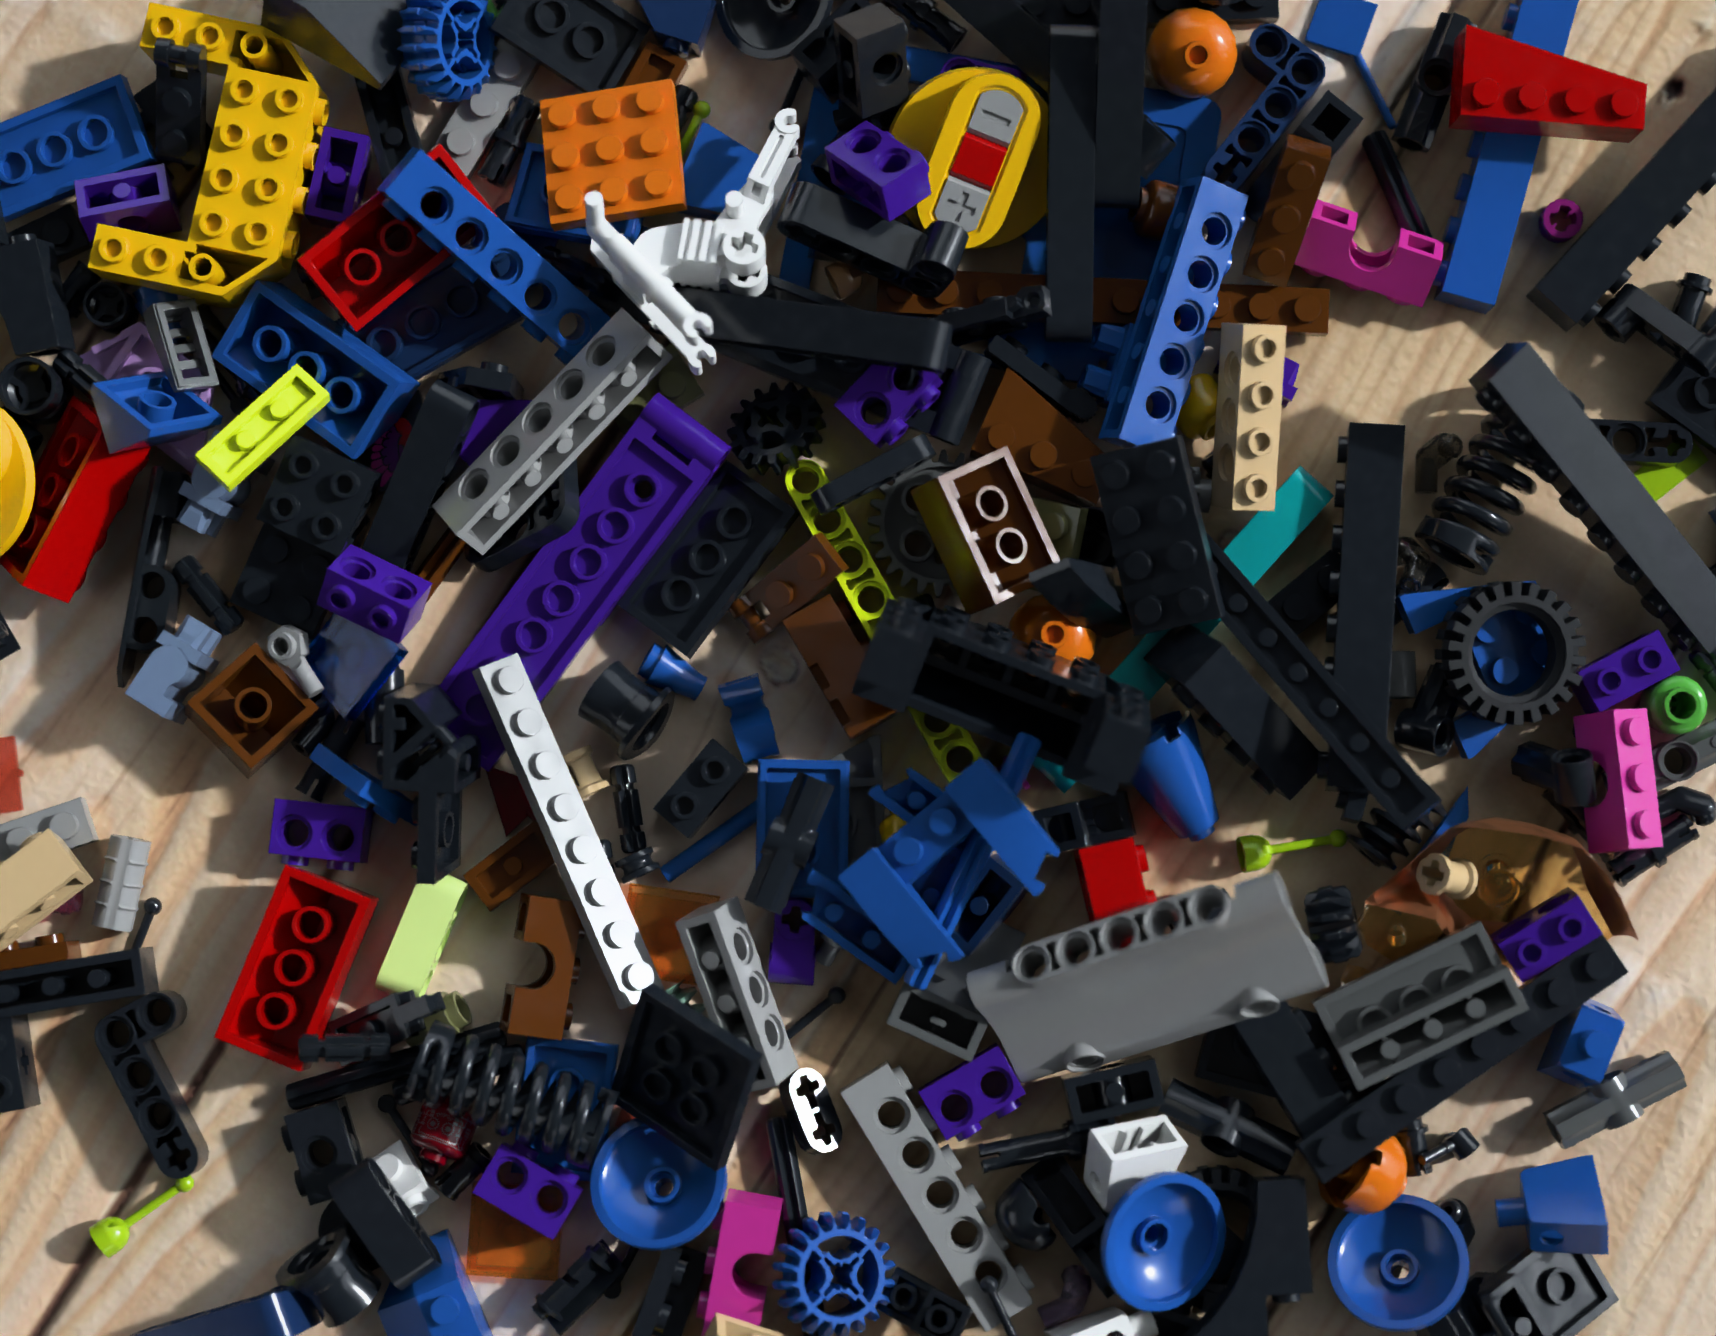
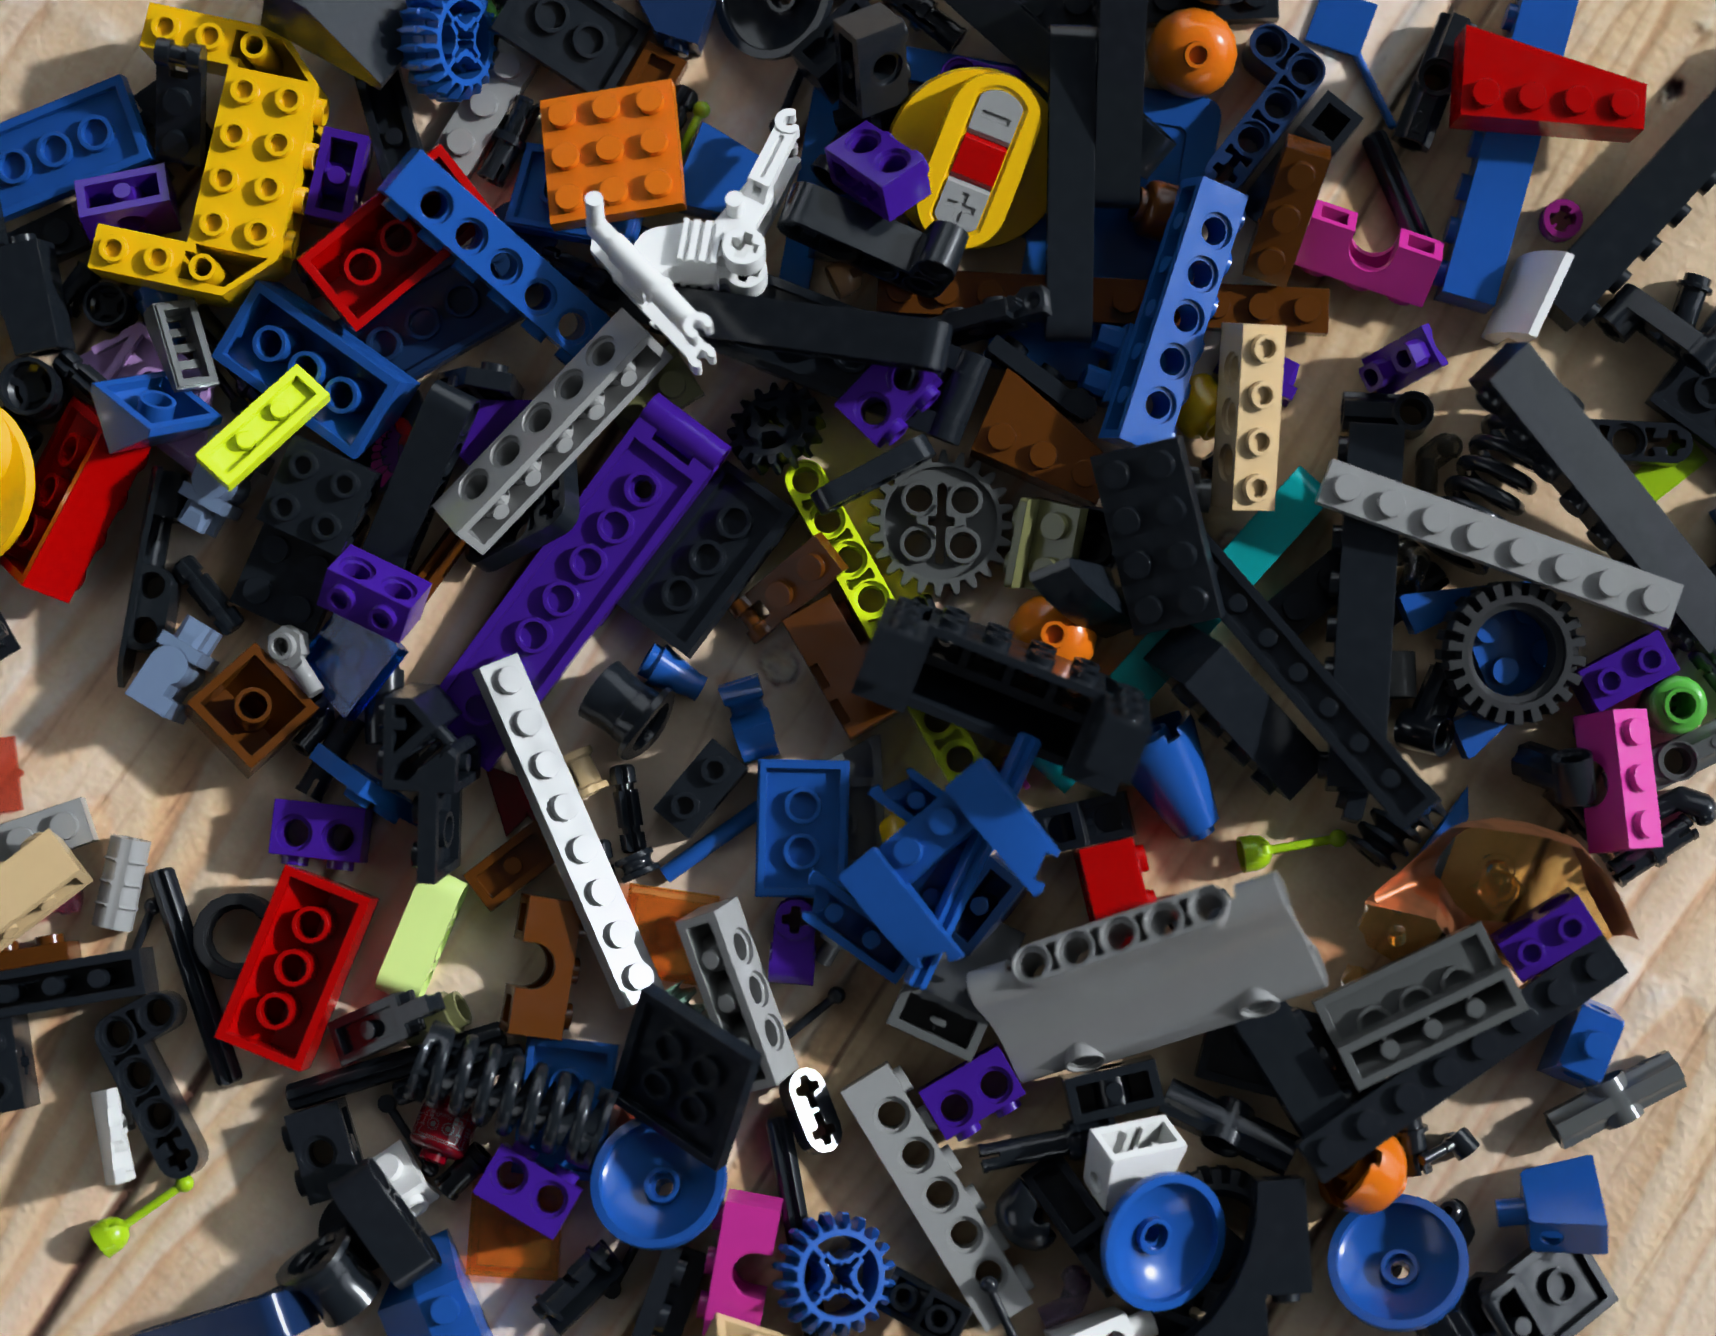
black axle [298,1033,391,1062] -> none
black piece [744,771,835,915] -> none
reddish brown slope [910,446,1060,615] -> none
black gear [1304,885,1363,964] -> none
tan bush [1416,853,1478,900] -> none
none -> white slope [90,1086,136,1185]
none -> black axle [149,867,243,1086]
none -> black tyre [193,893,269,980]
none -> light grey plate [1314,458,1684,630]
none -> black piece [1340,391,1434,439]
none -> dark purple hips [1359,323,1449,394]
none -> white slope [1481,250,1575,345]

